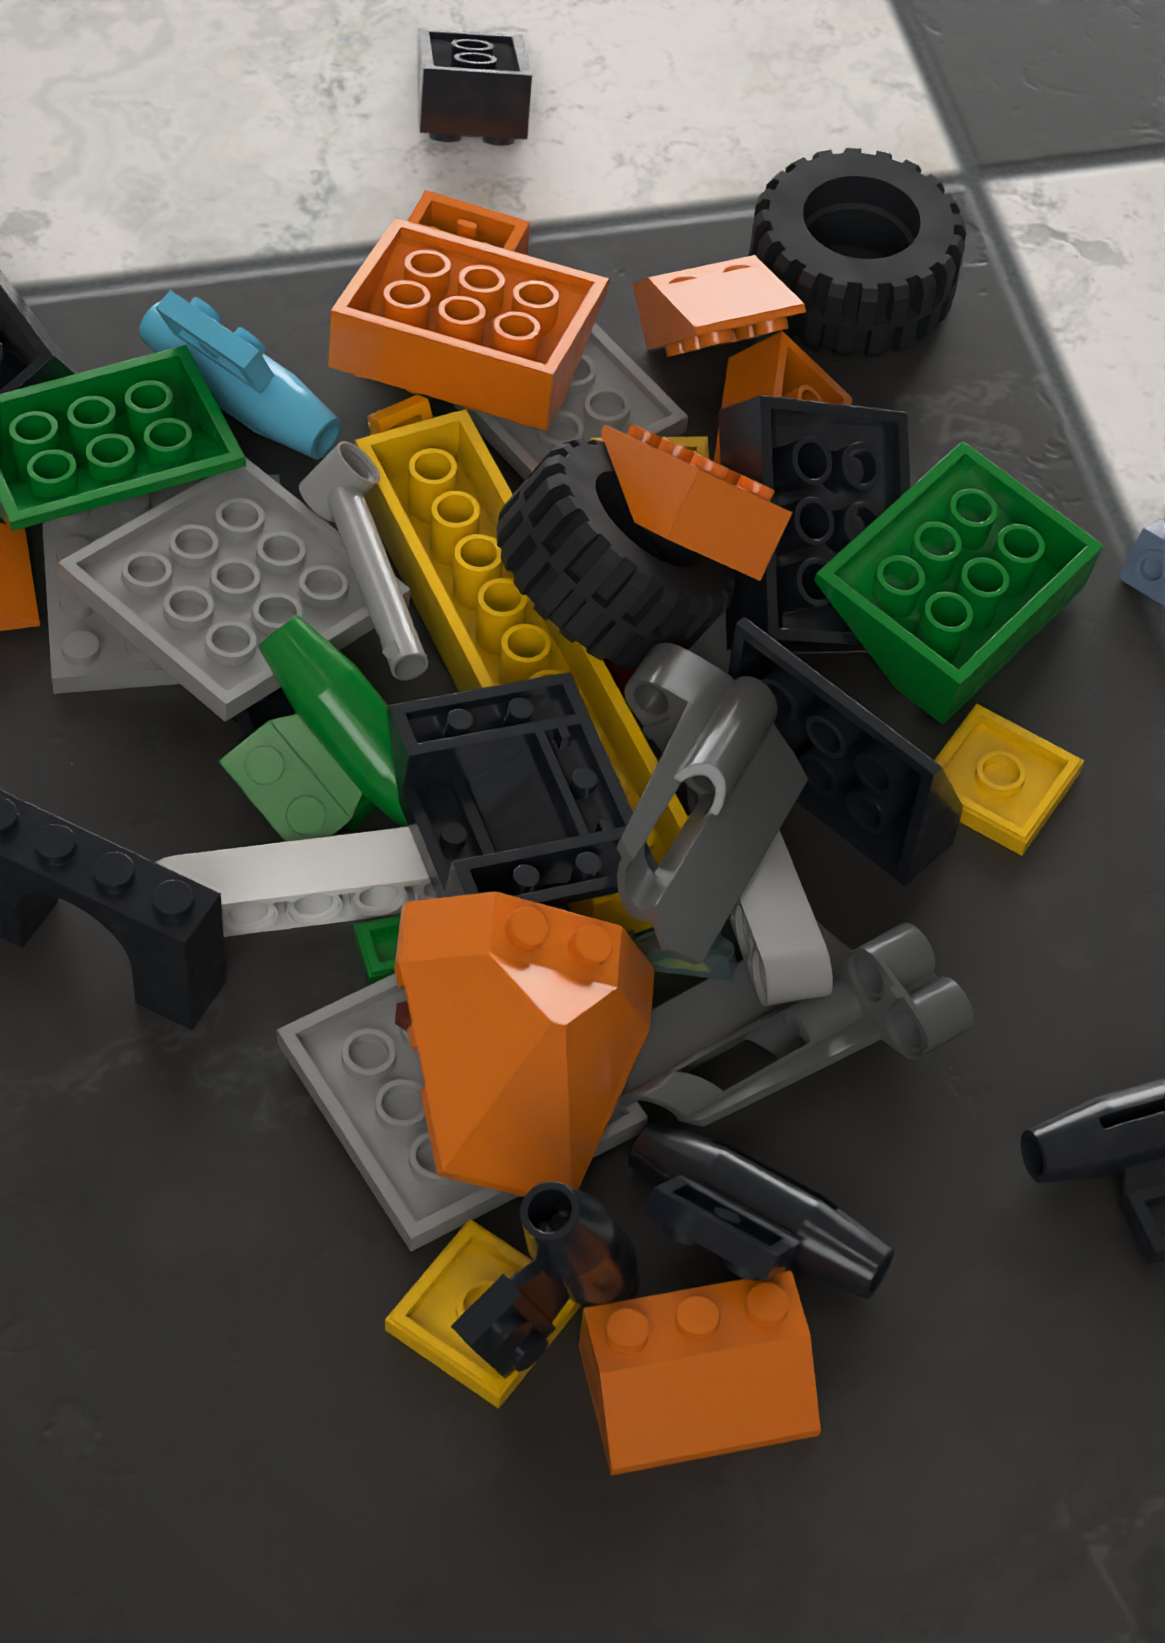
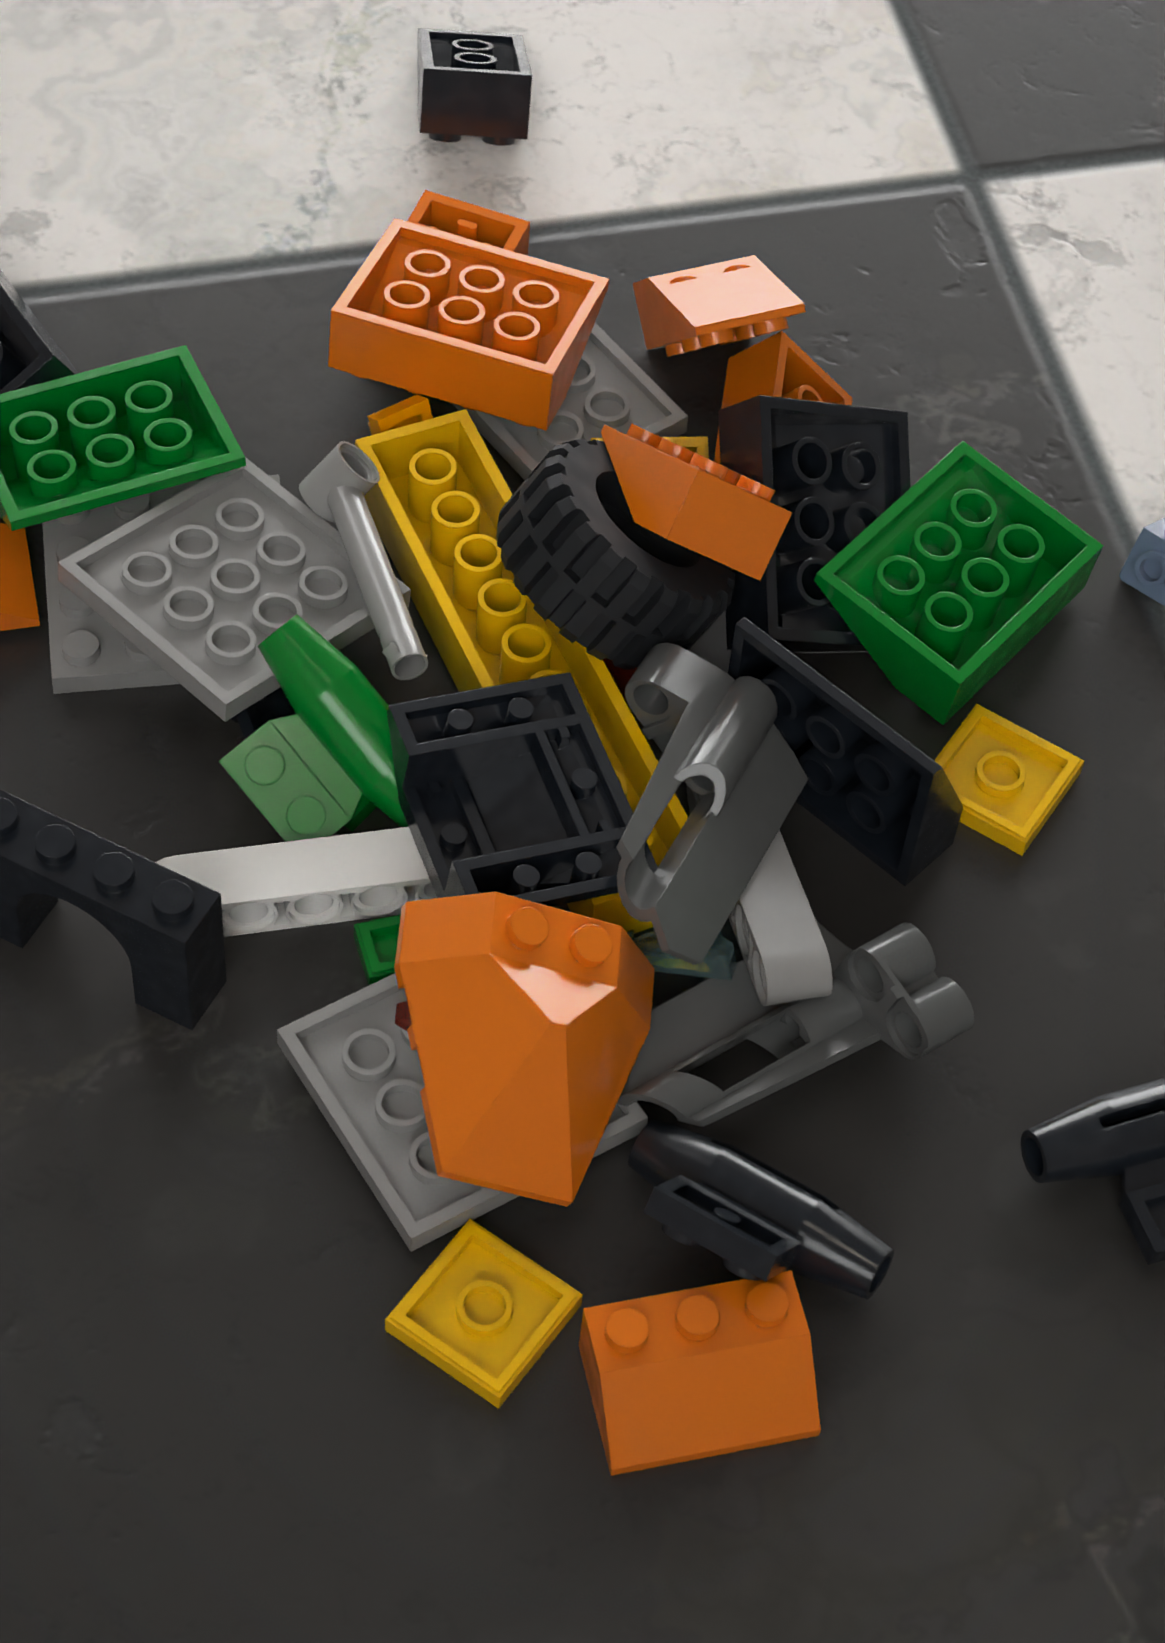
medium azure plate [139,290,342,459] -> none
black plate [450,1181,640,1379] -> none
black tyre [749,148,967,357] -> none

